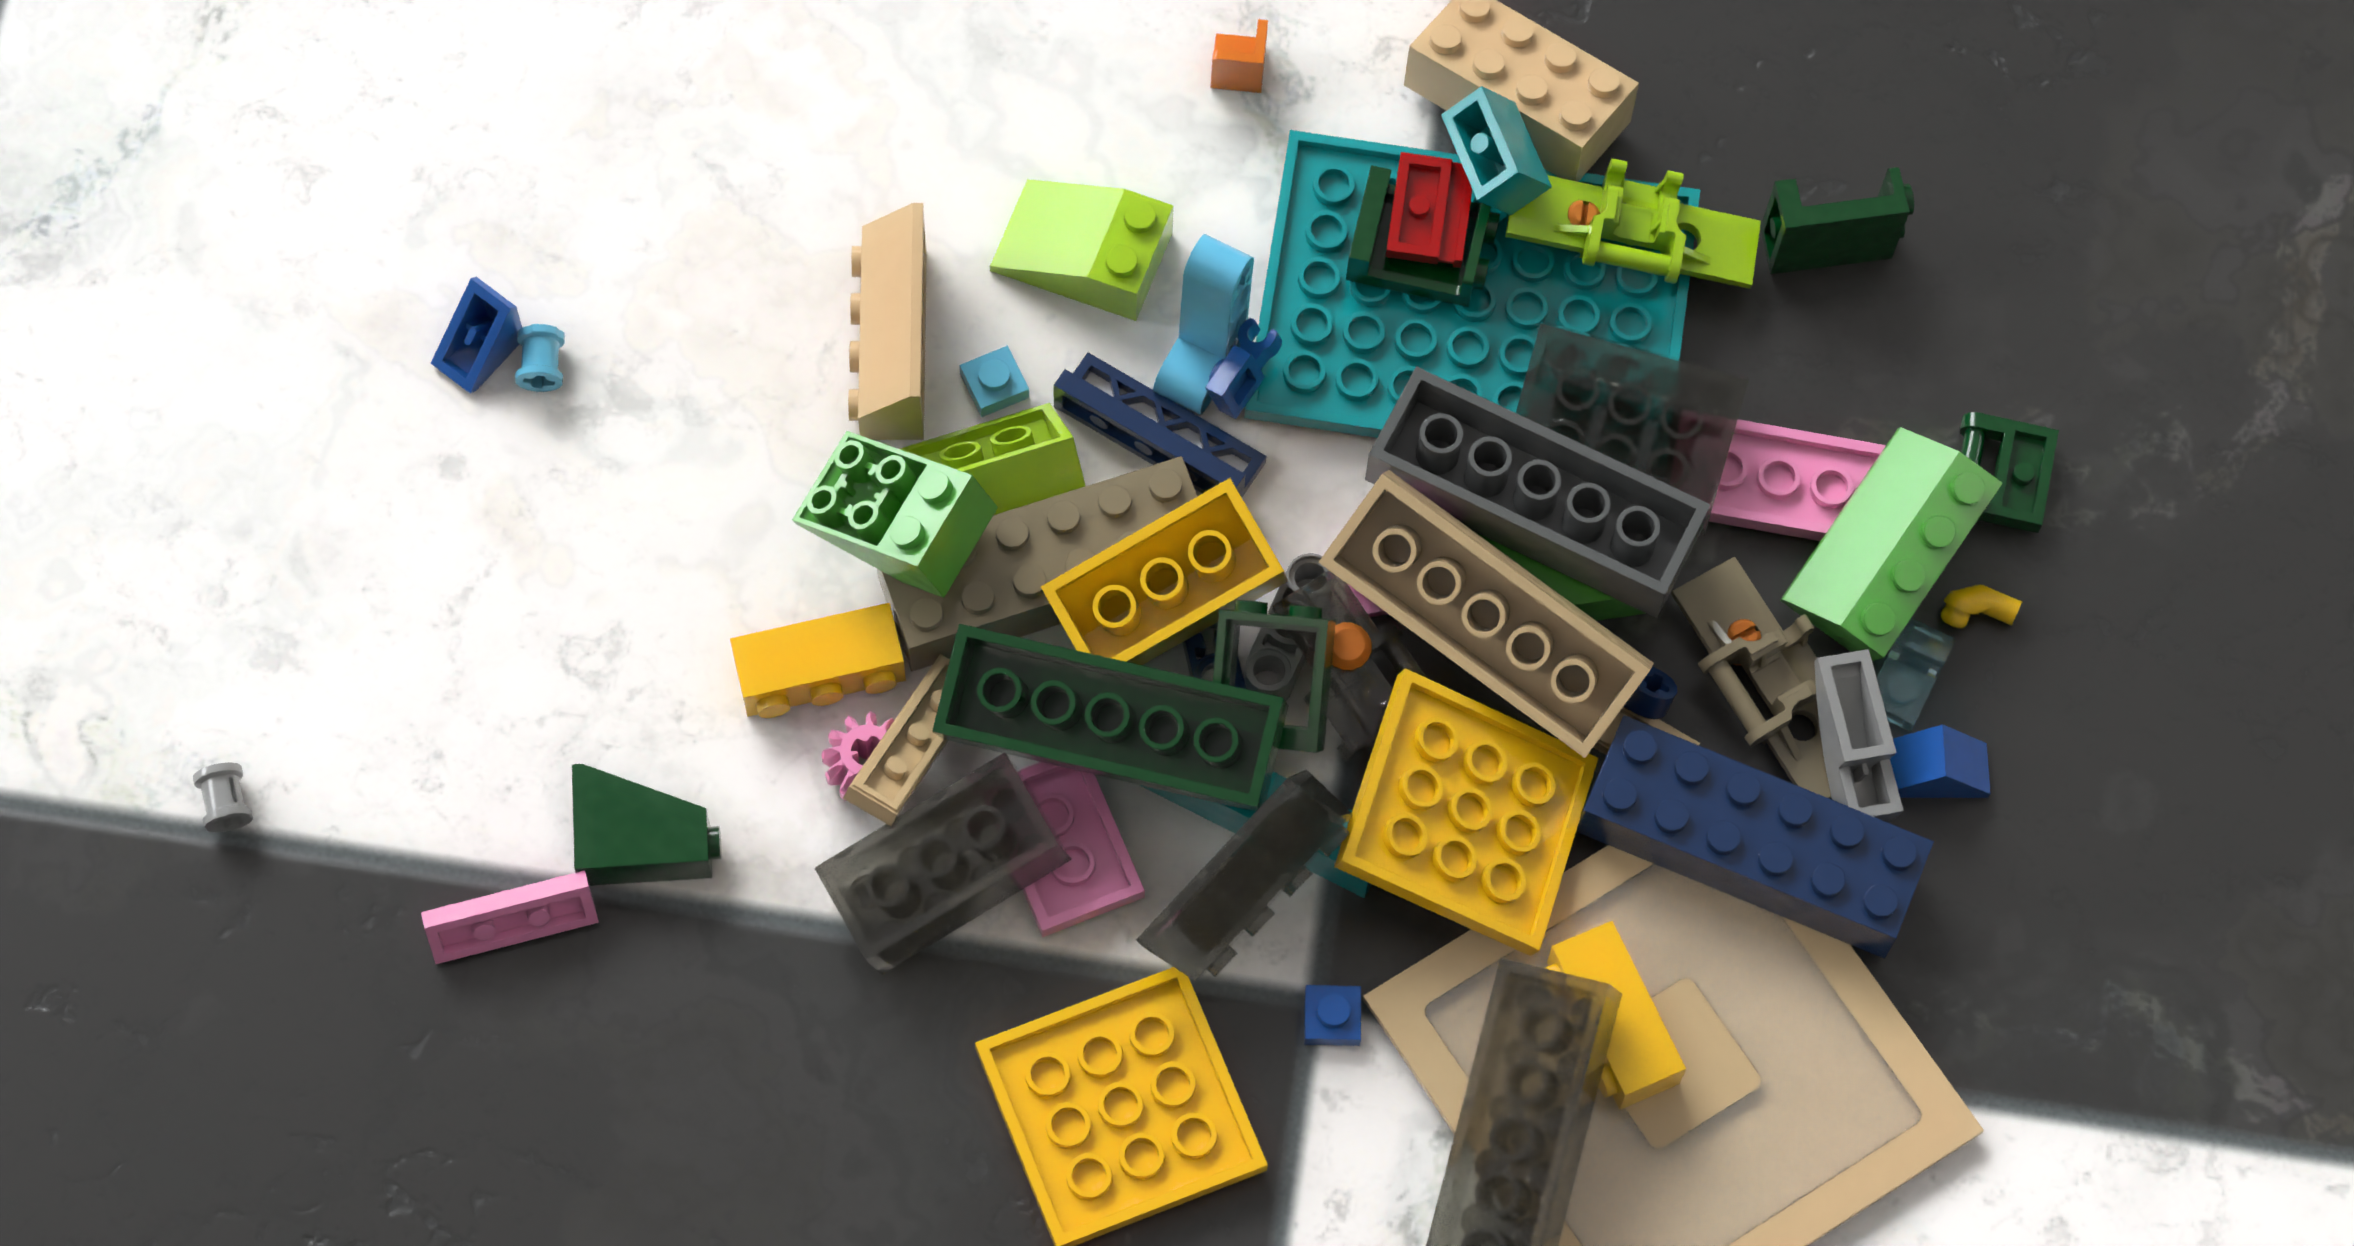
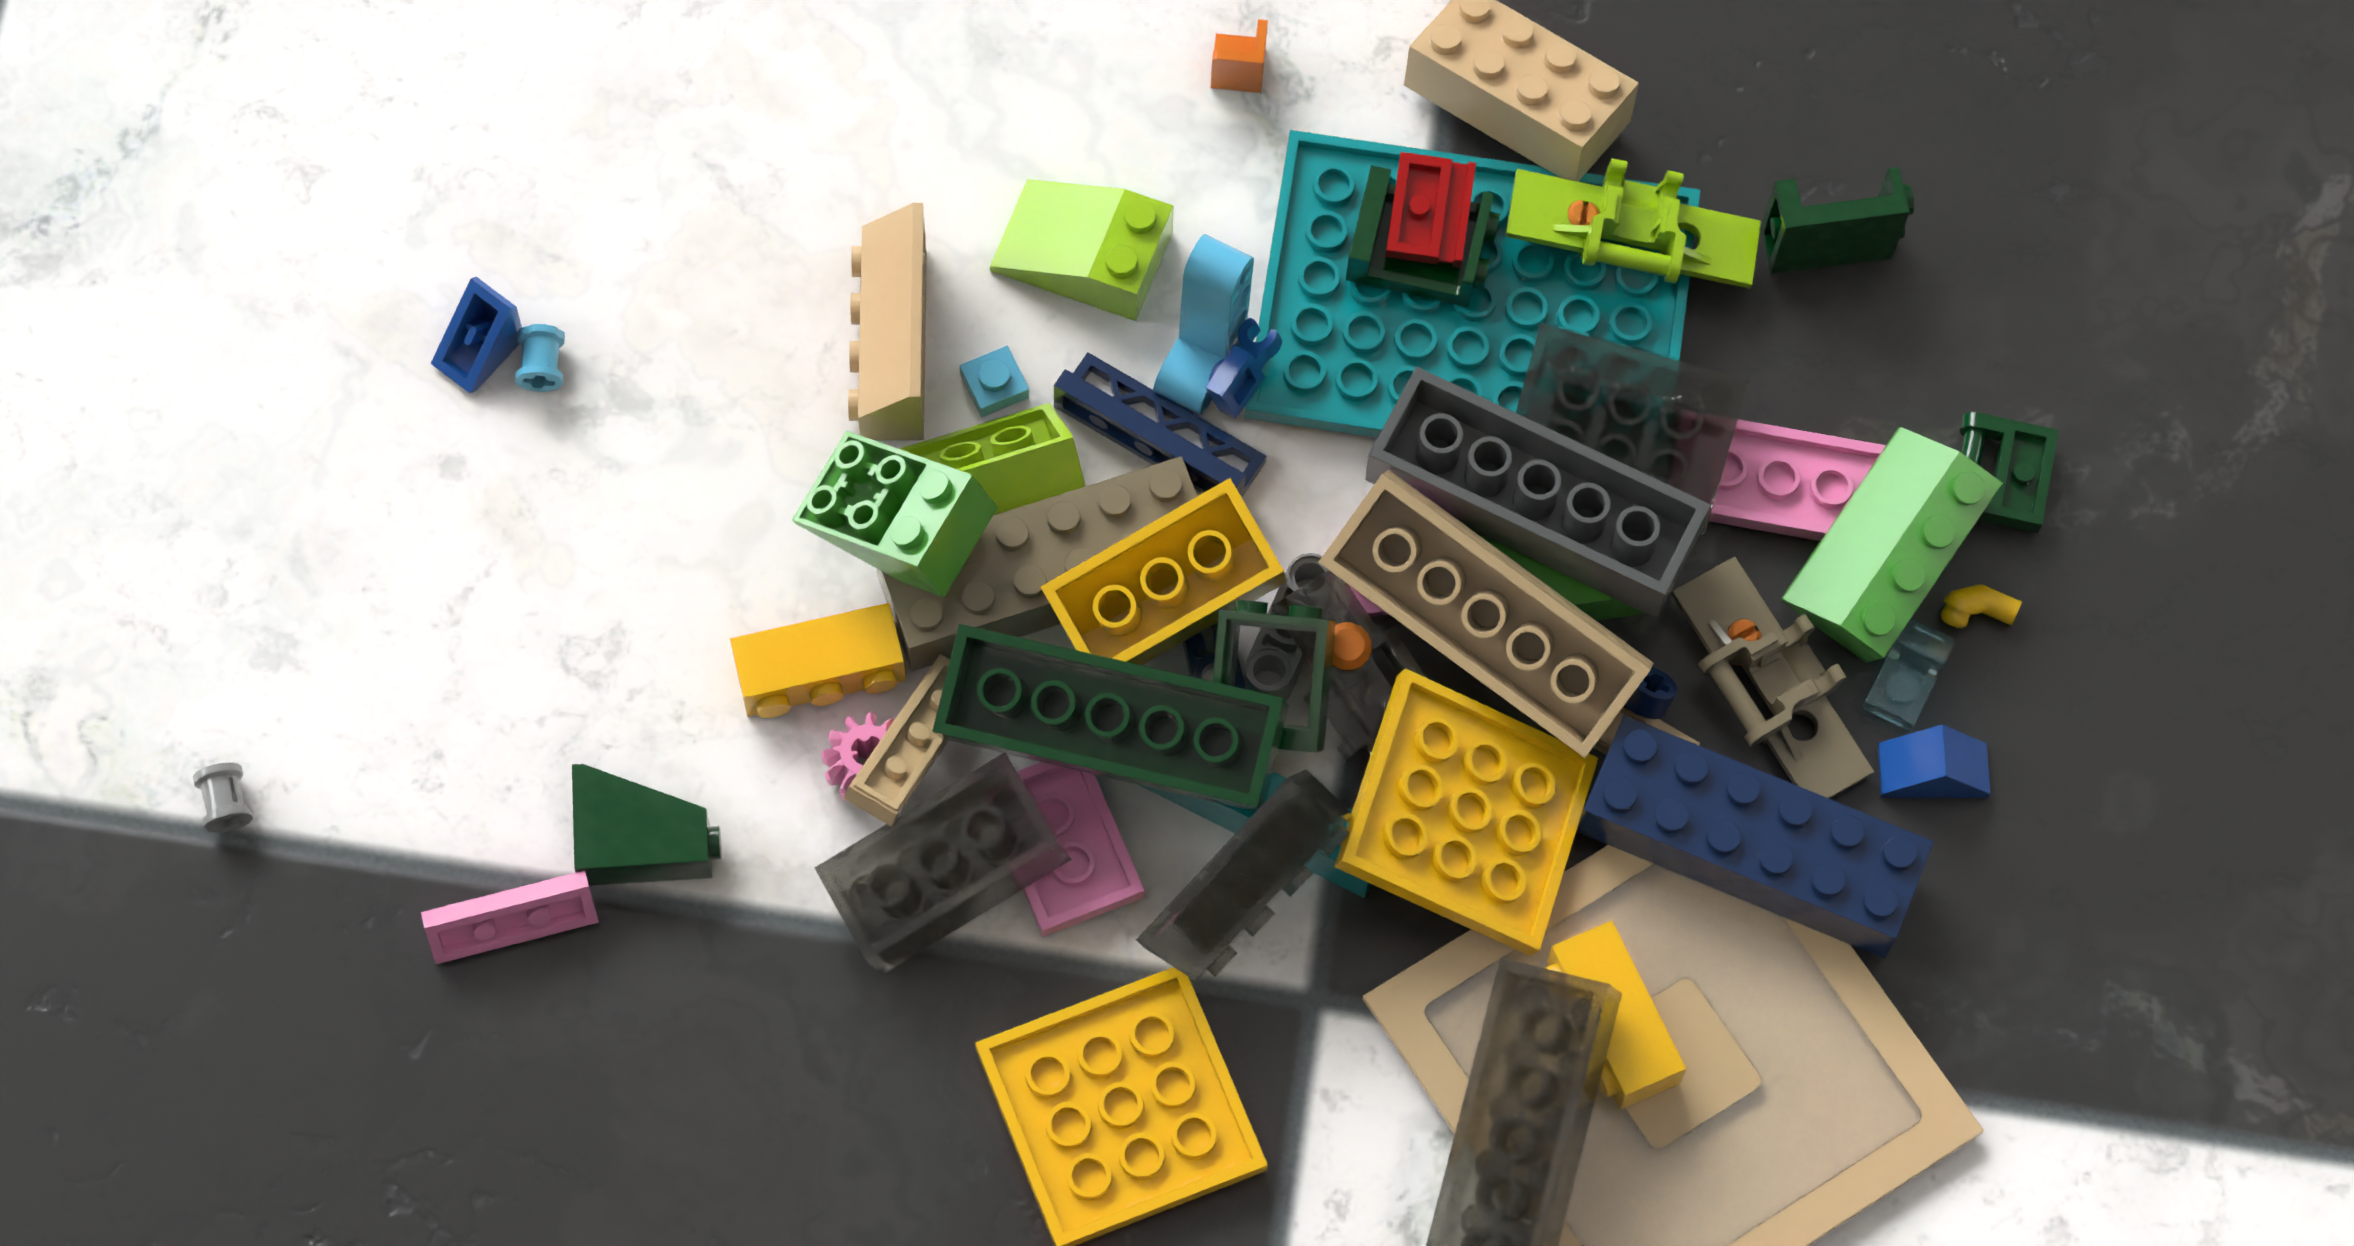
blue plate [1304,985,1361,1046] -> none
teal brick [1441,86,1552,215] -> none
light grey slope [1814,649,1904,823] -> none

